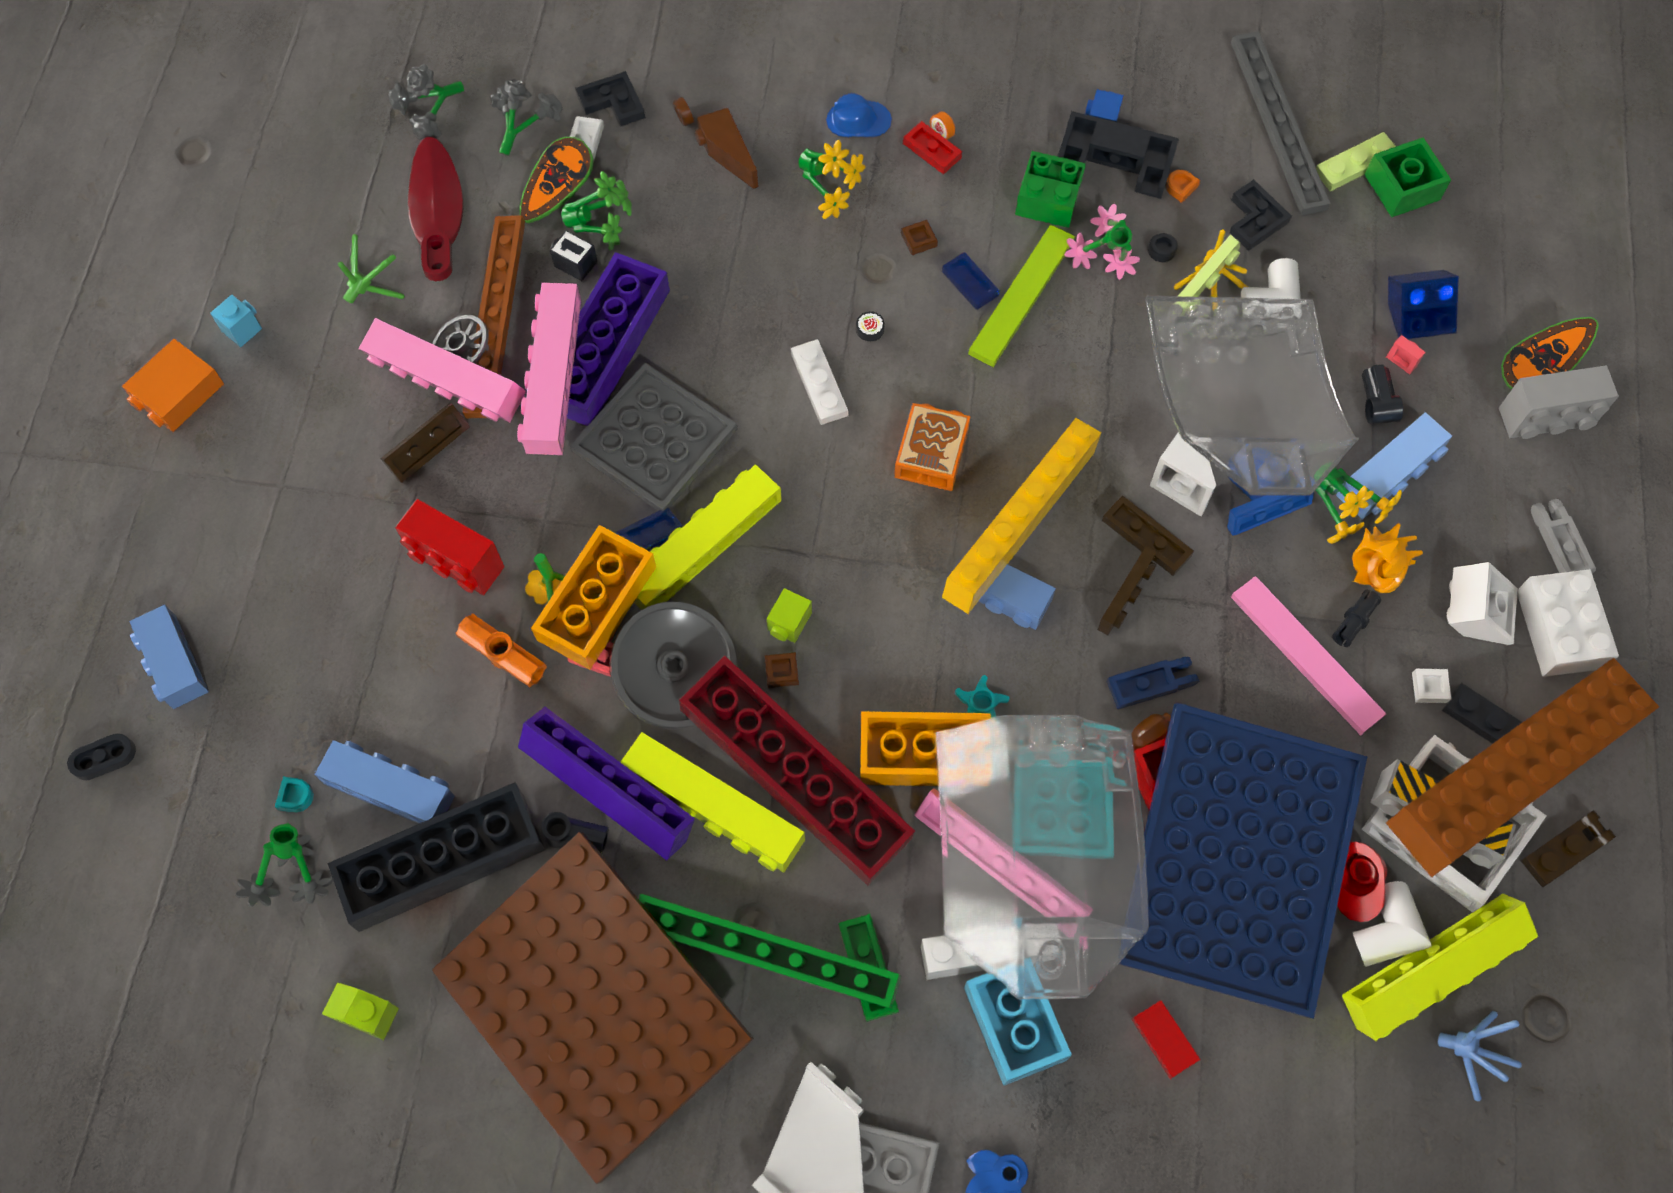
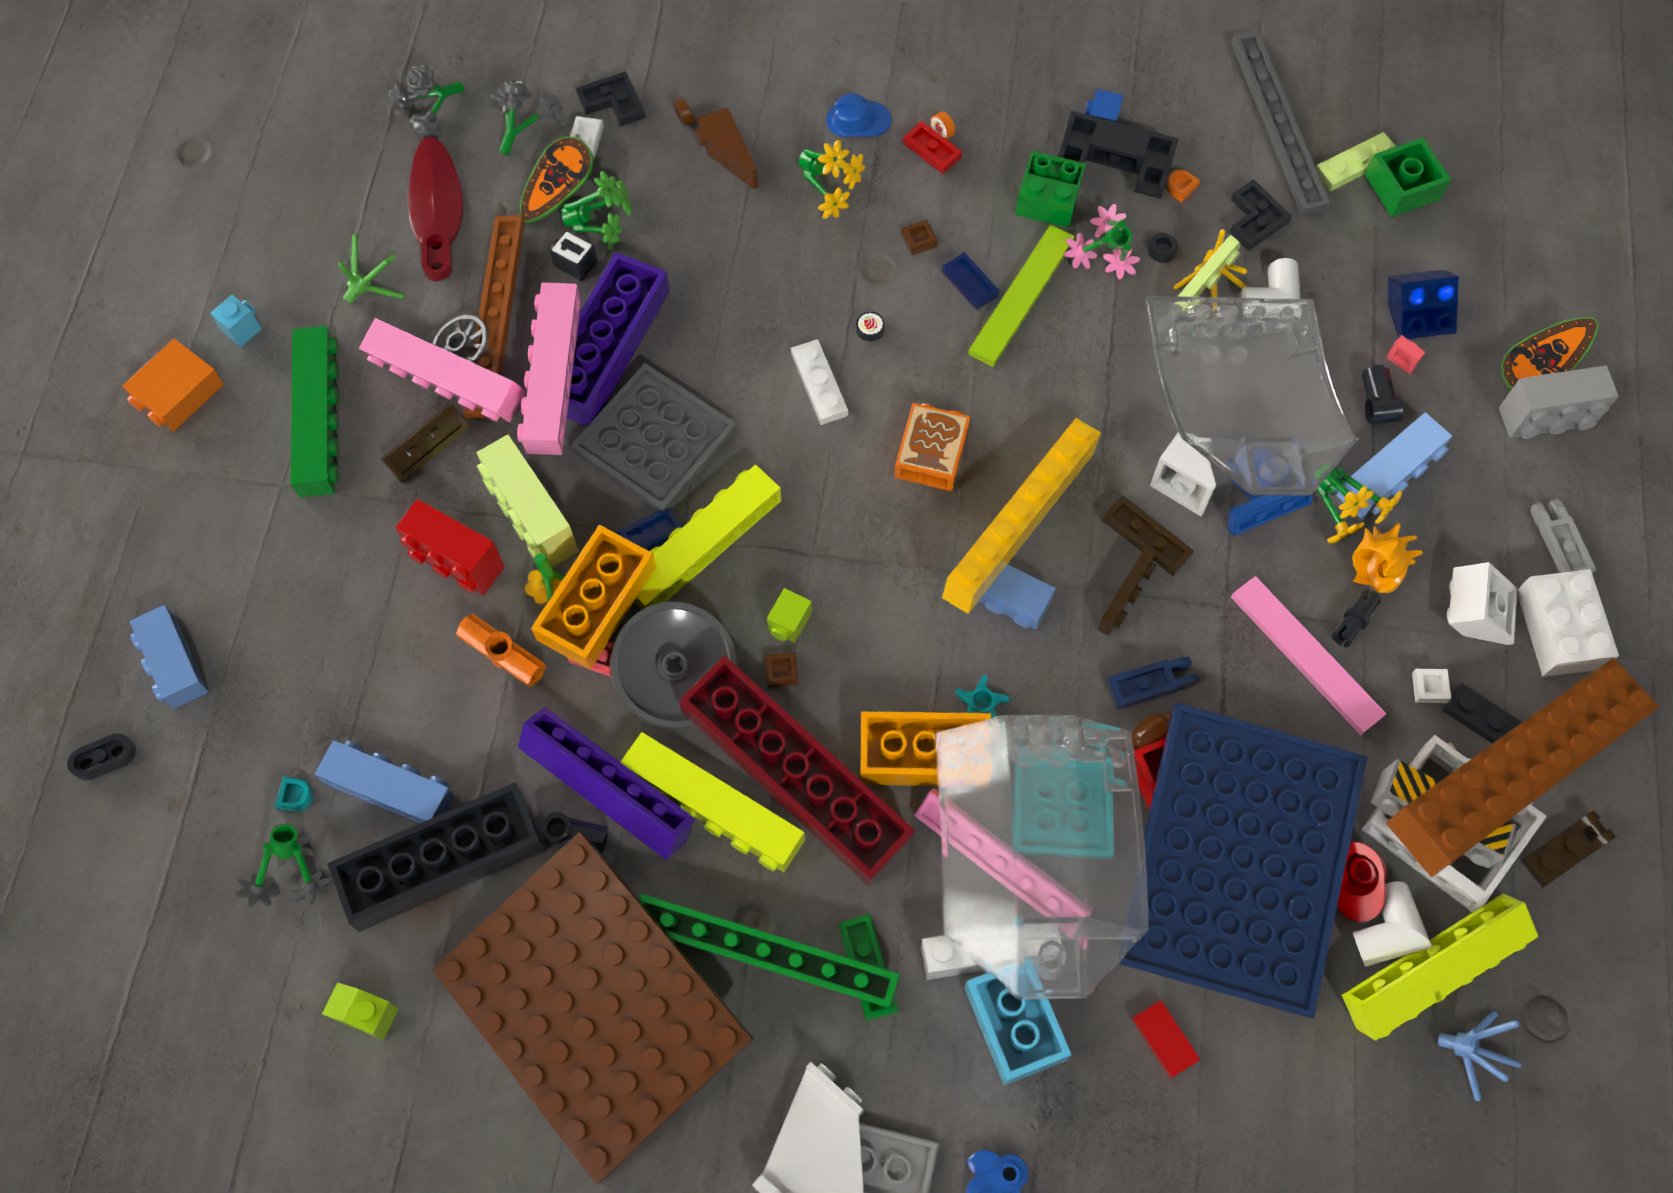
none -> green brick [290,326,340,498]
none -> yellowish green brick [476,435,579,567]

